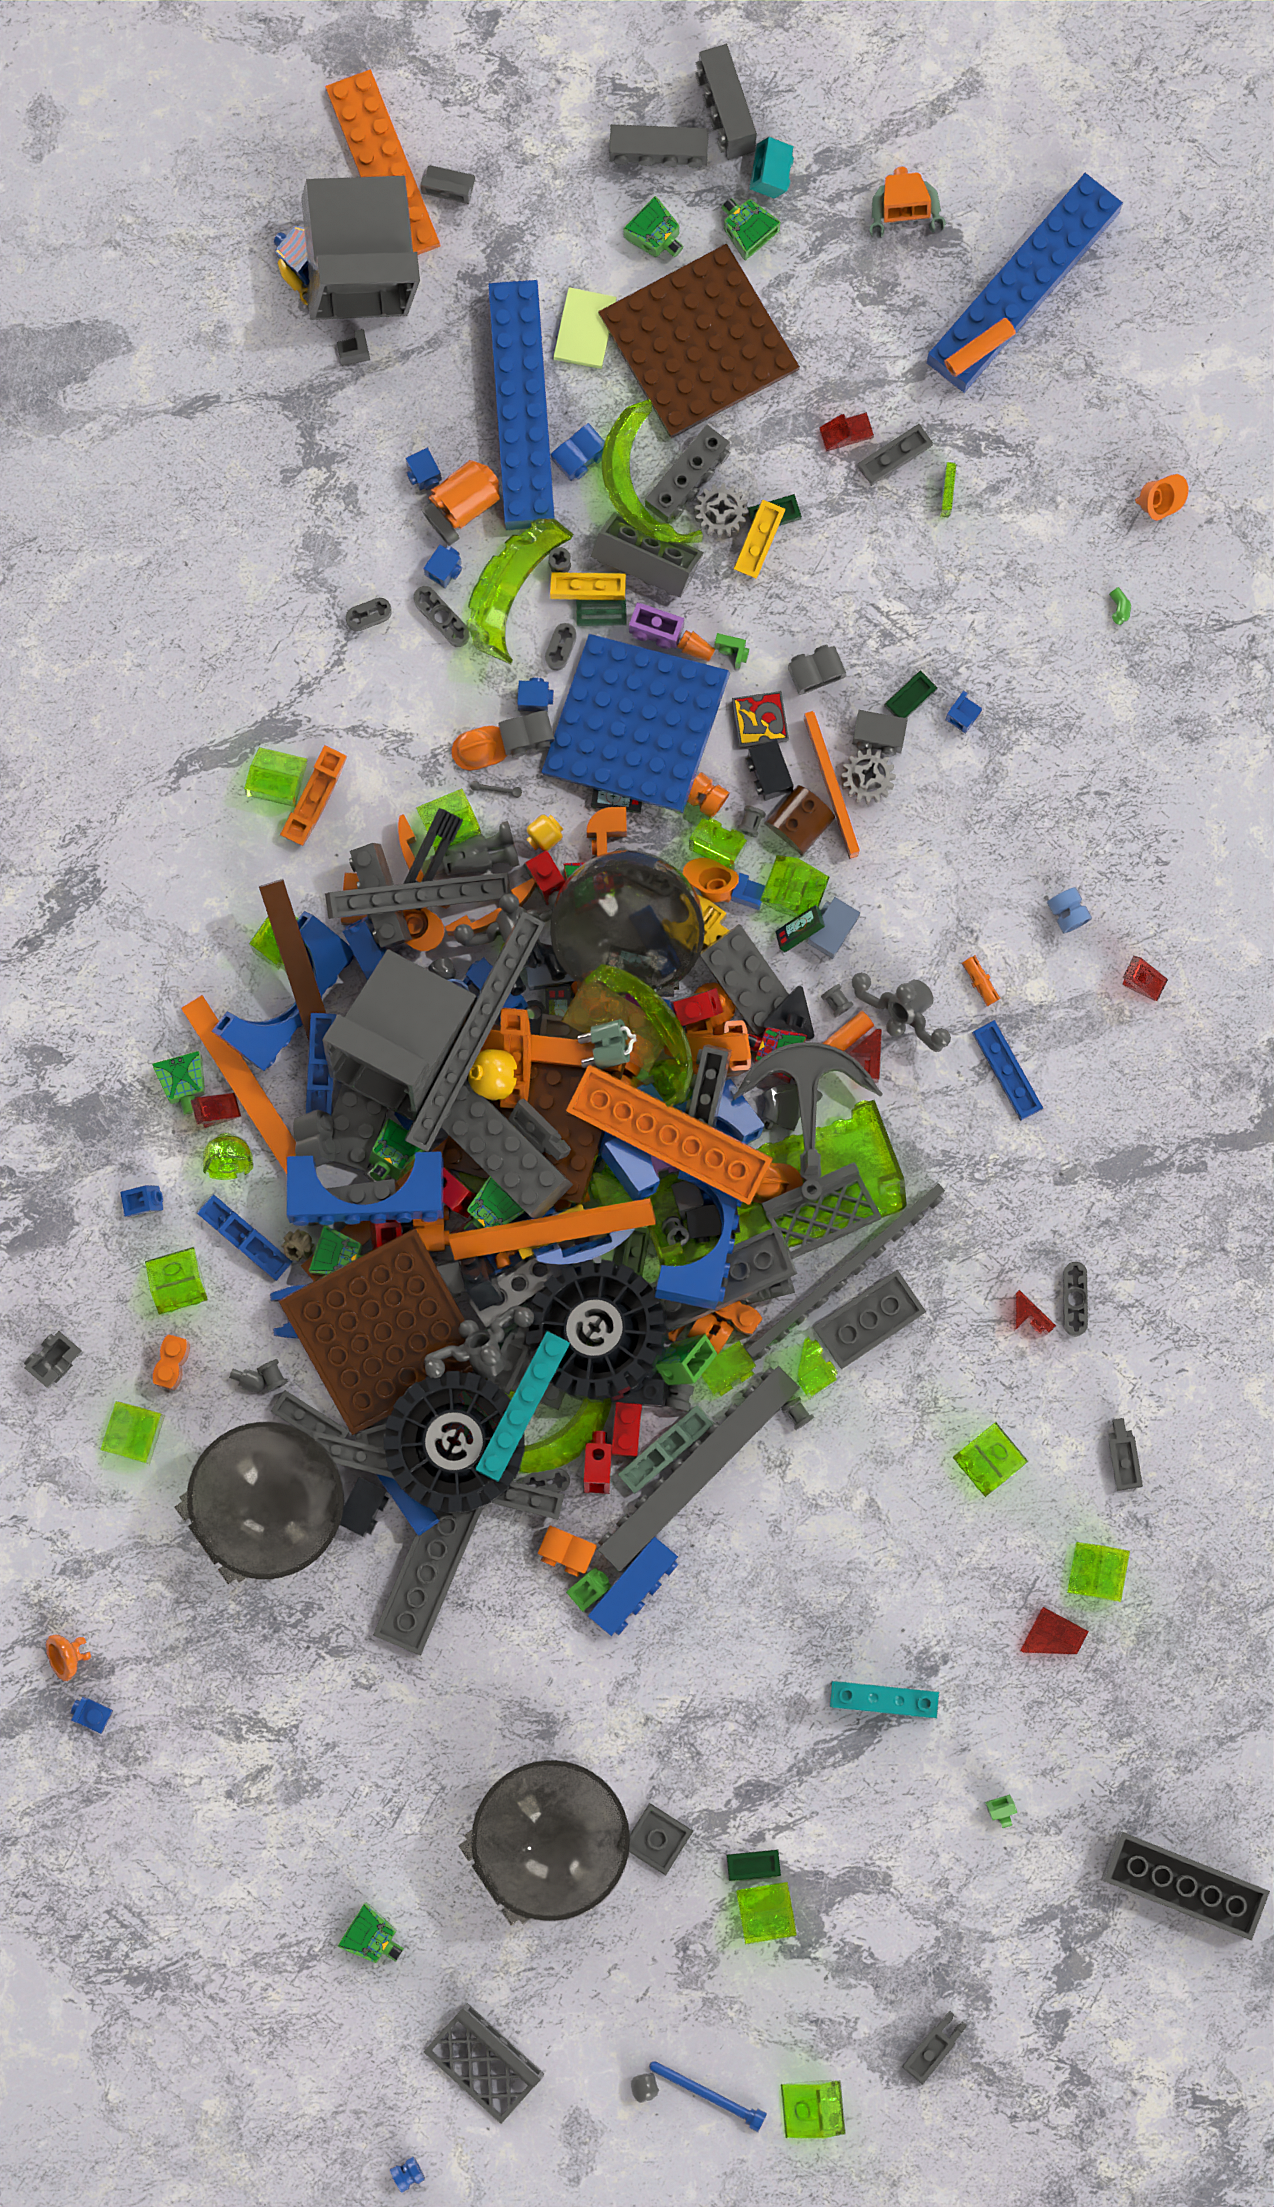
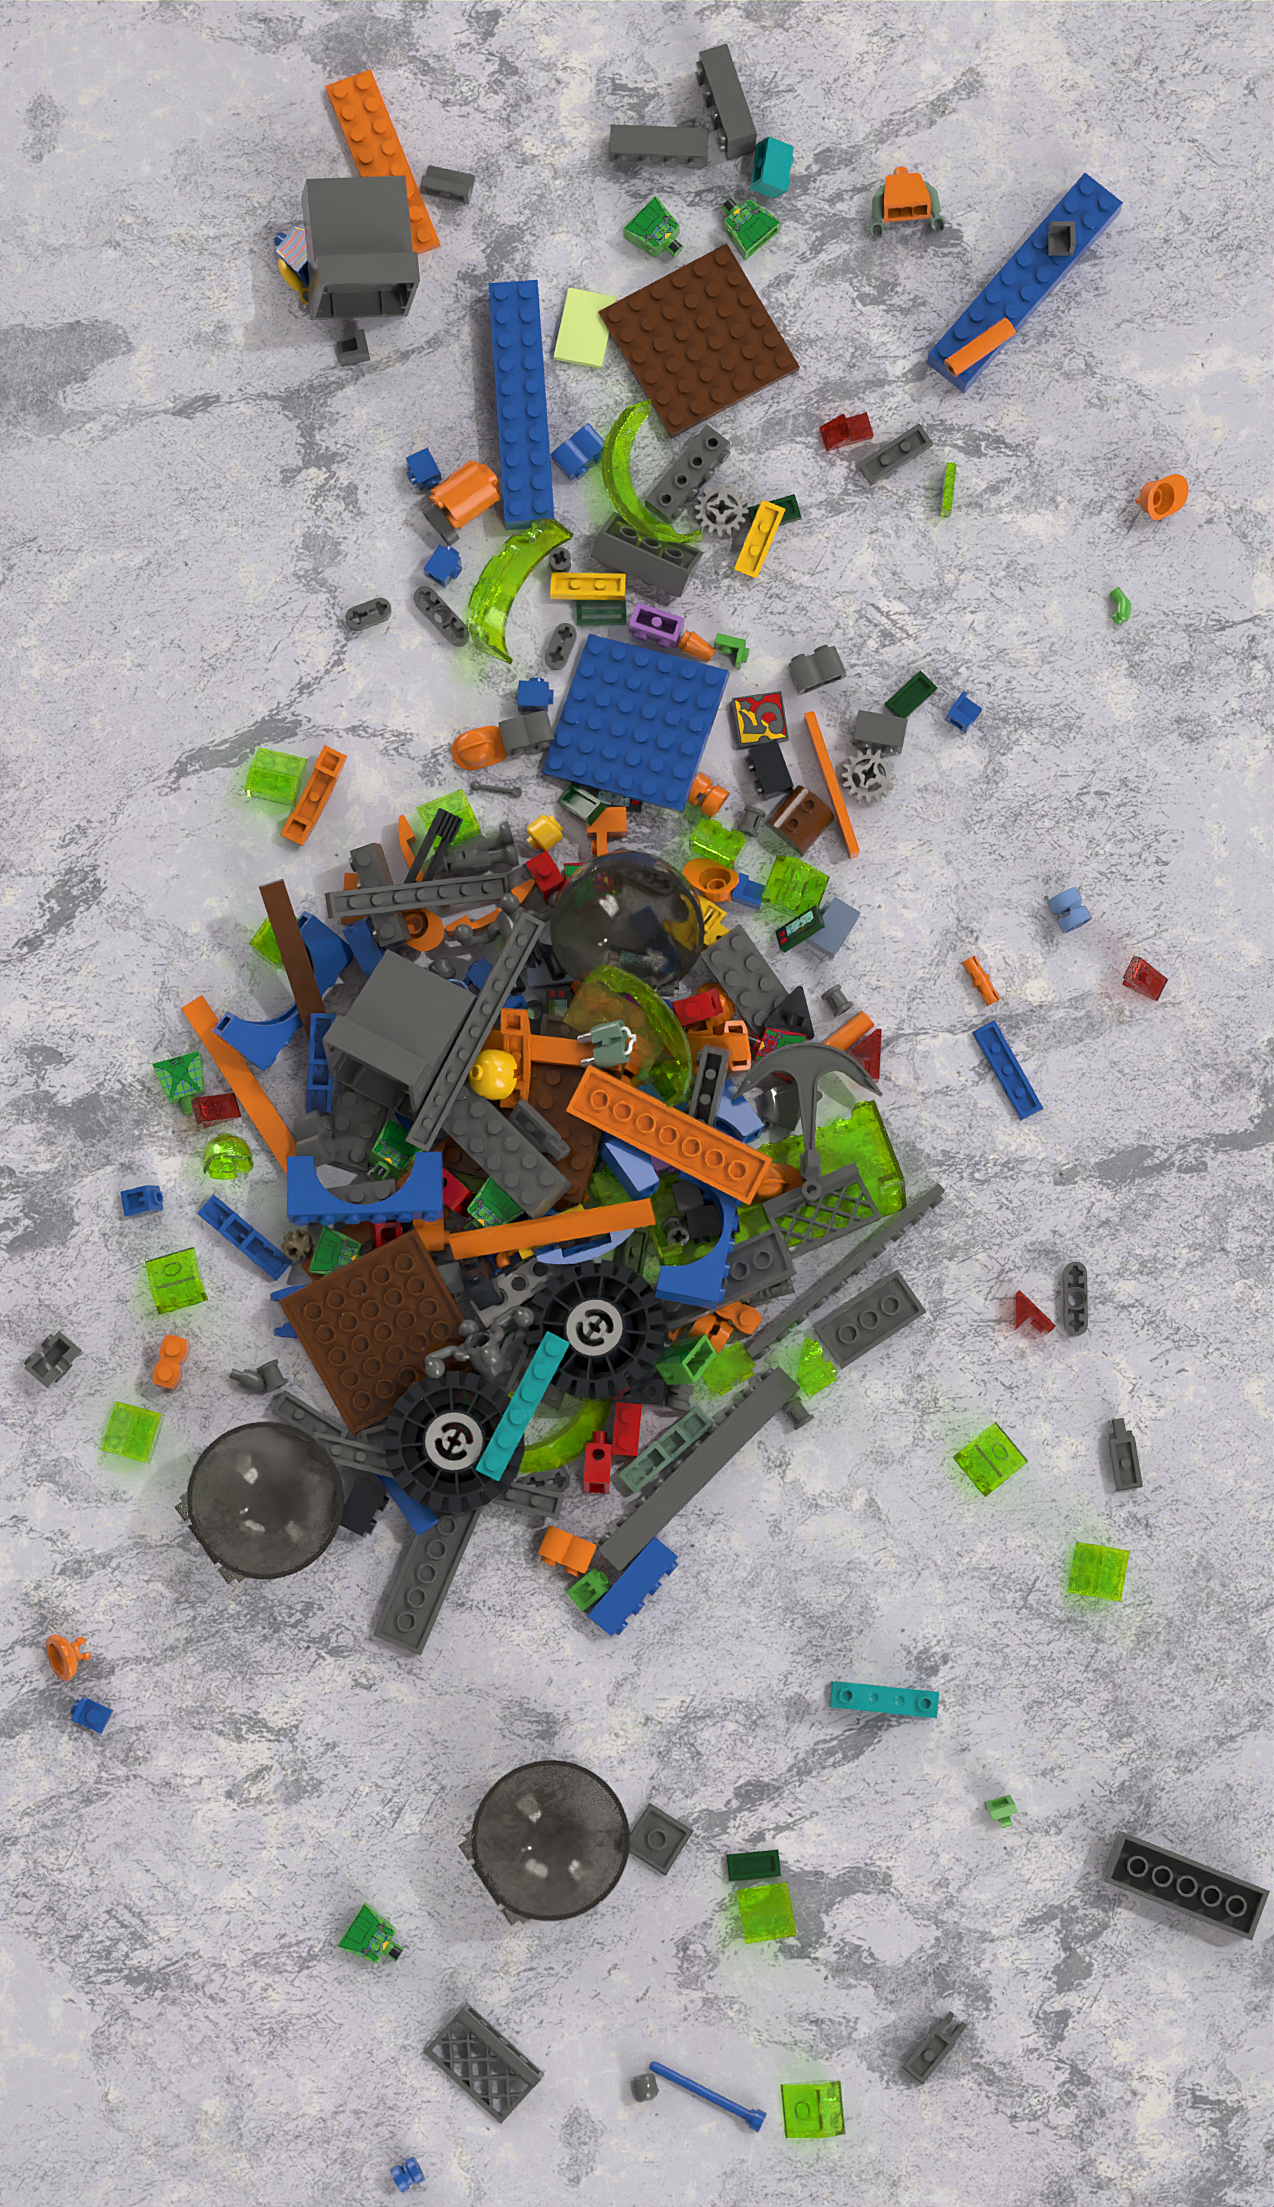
dark grey wheel [852,972,951,1052] -> none
clear red wing [1019,1607,1089,1654] -> none
none -> tile [557,783,607,826]
none -> dark grey panel [1047,221,1076,256]

